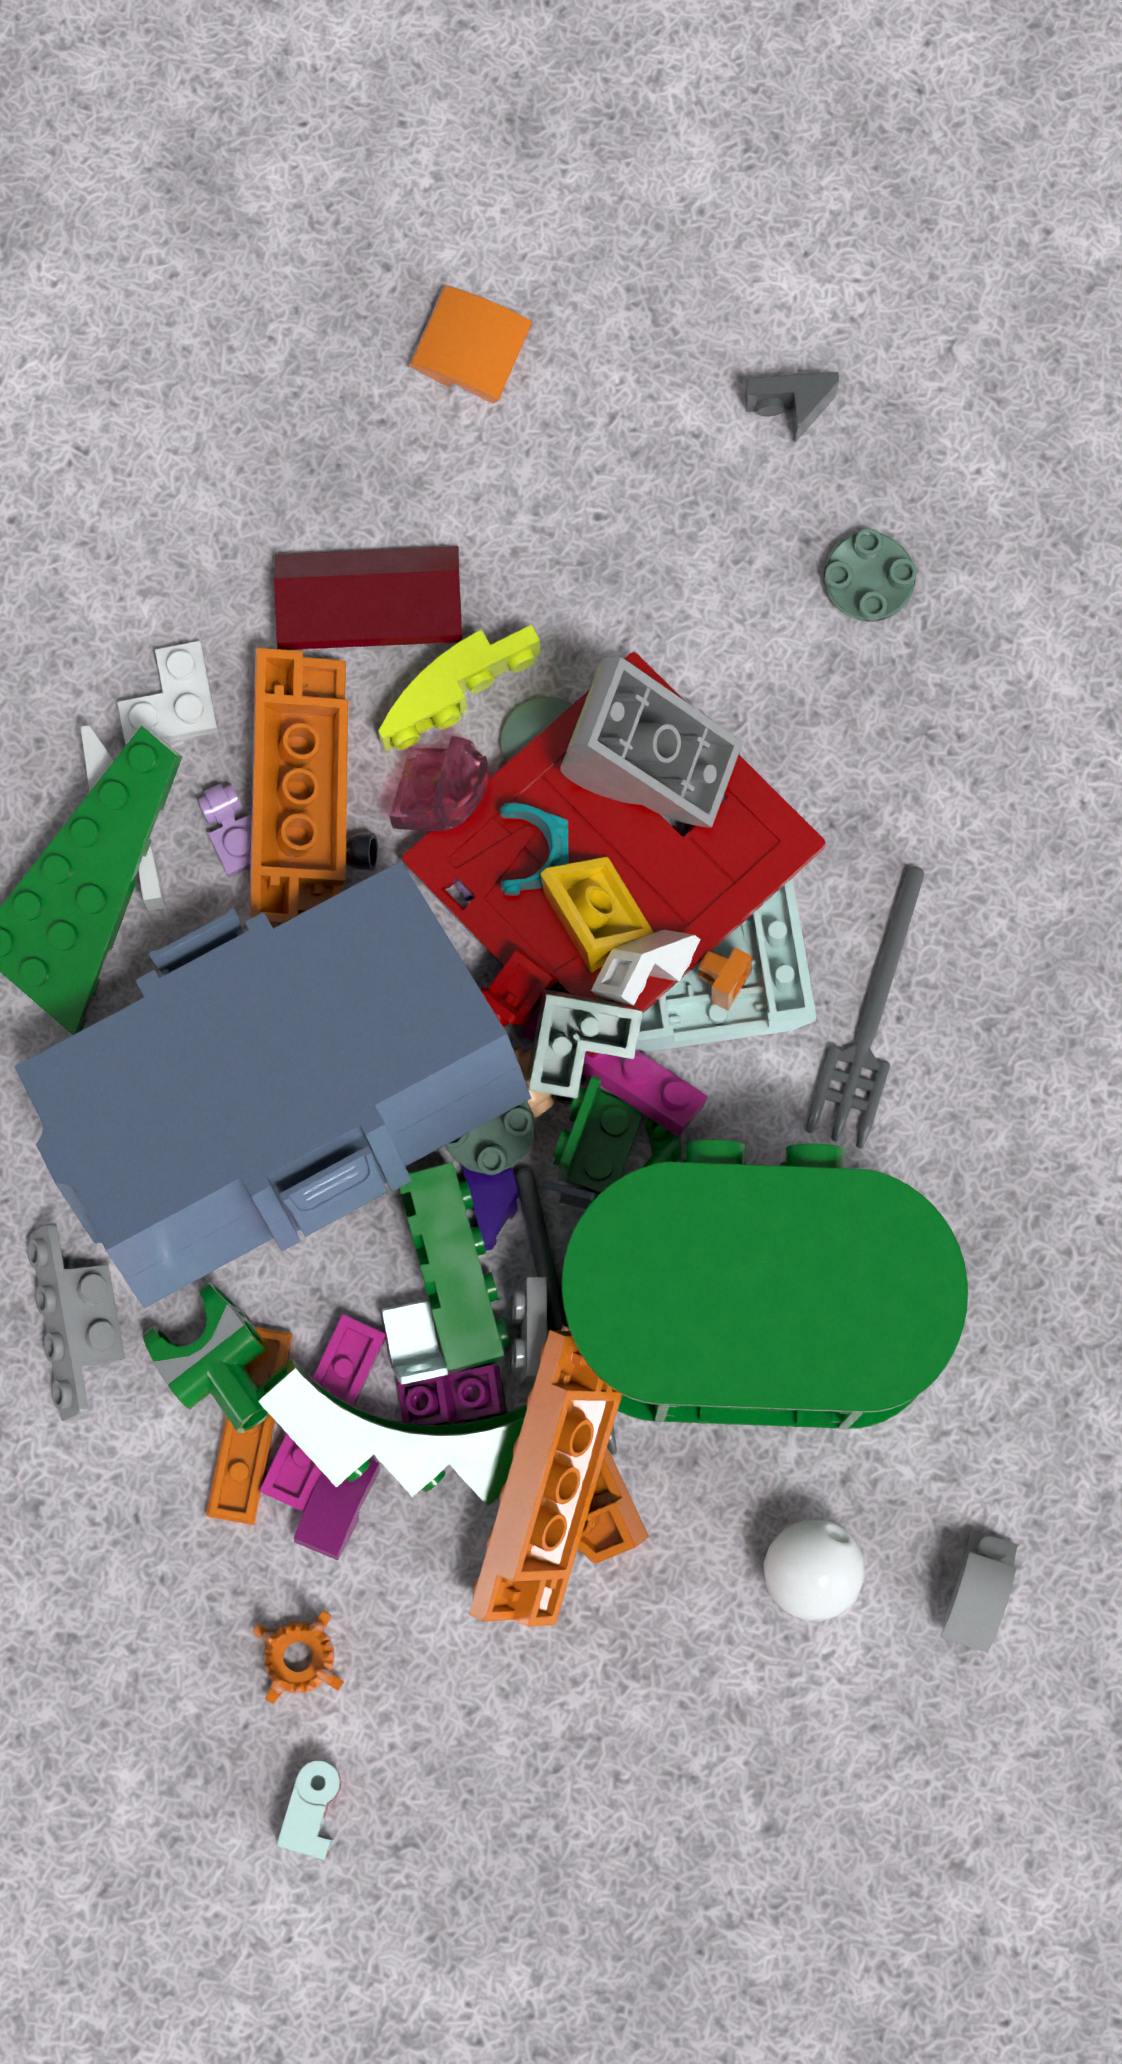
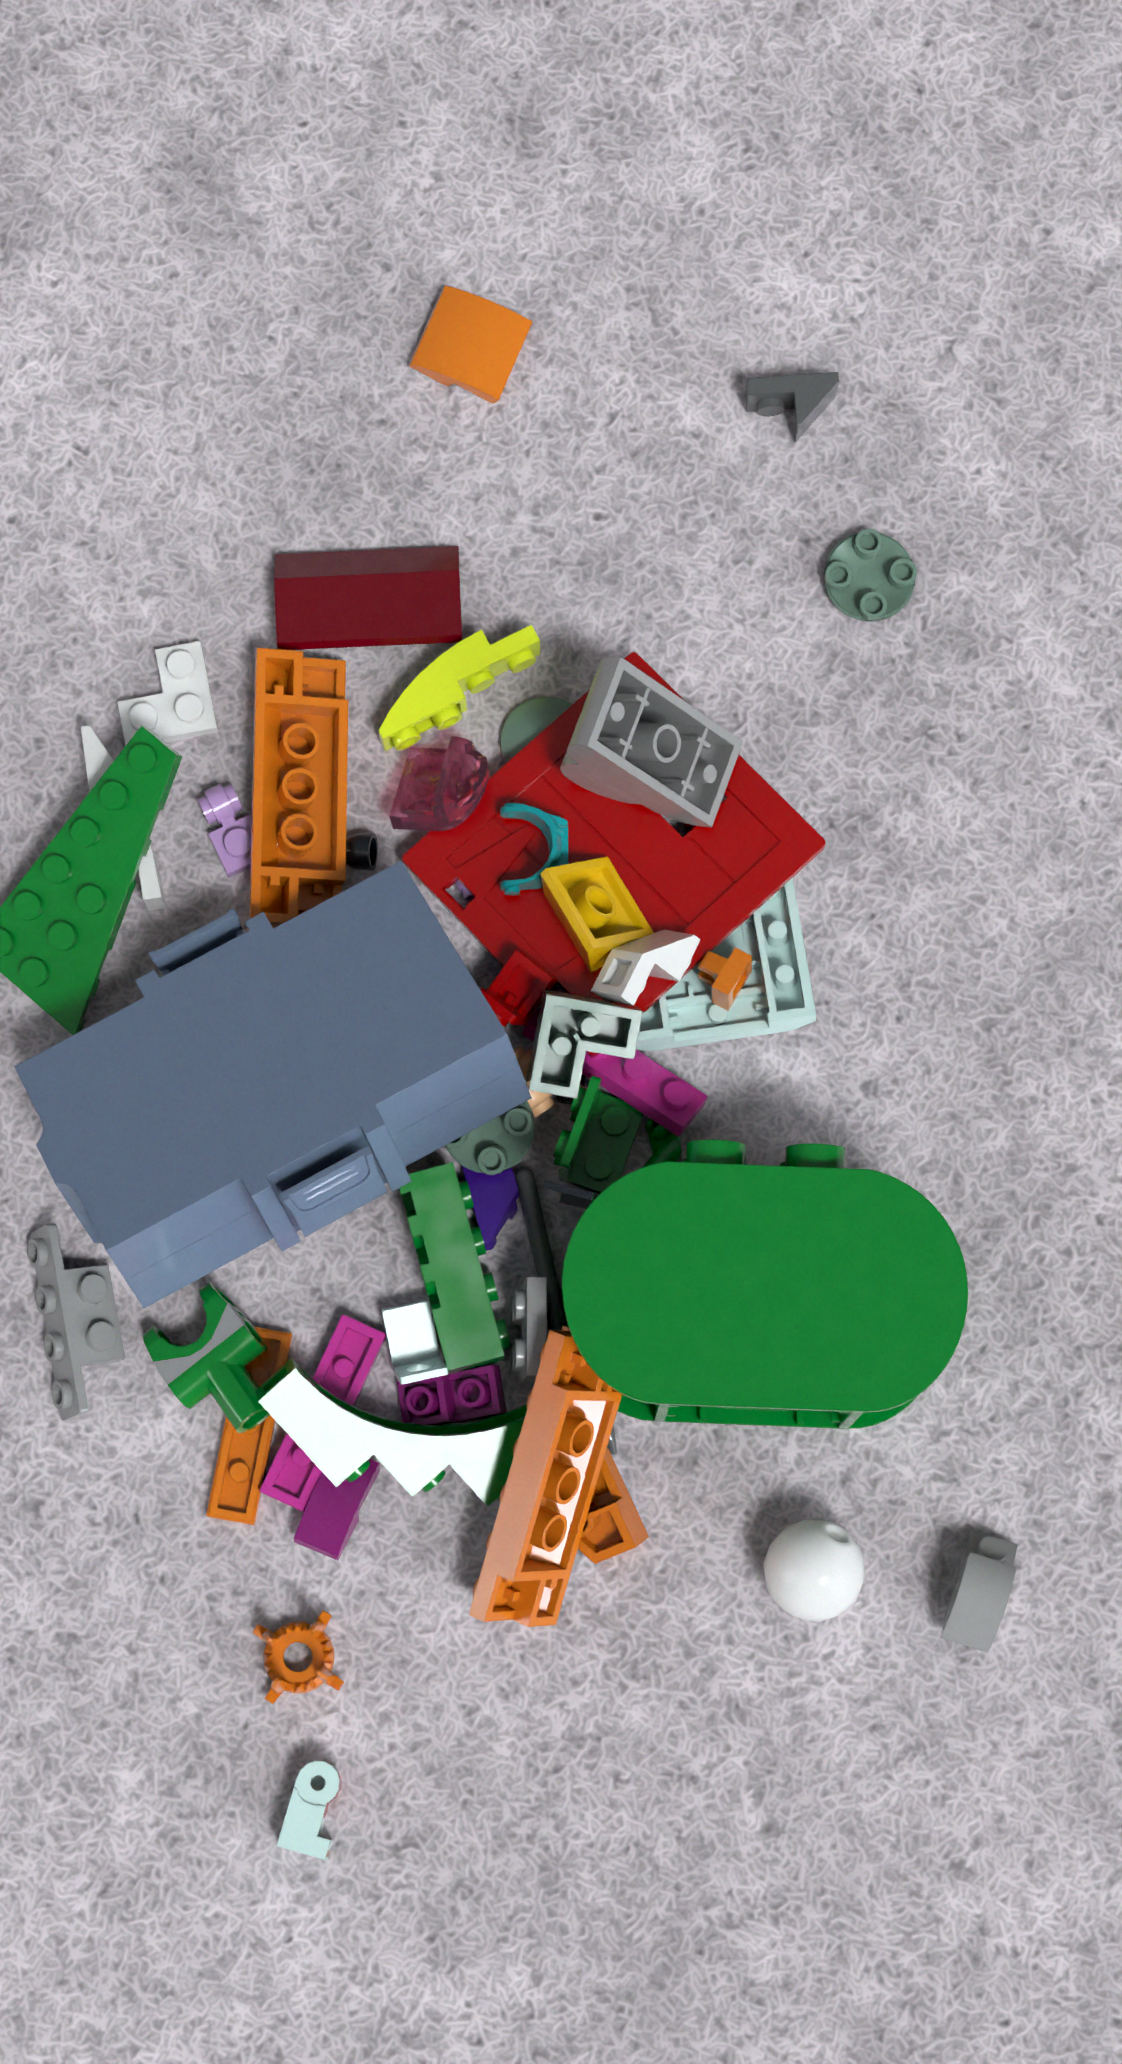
dark grey piece [806,866,924,1149] -> none

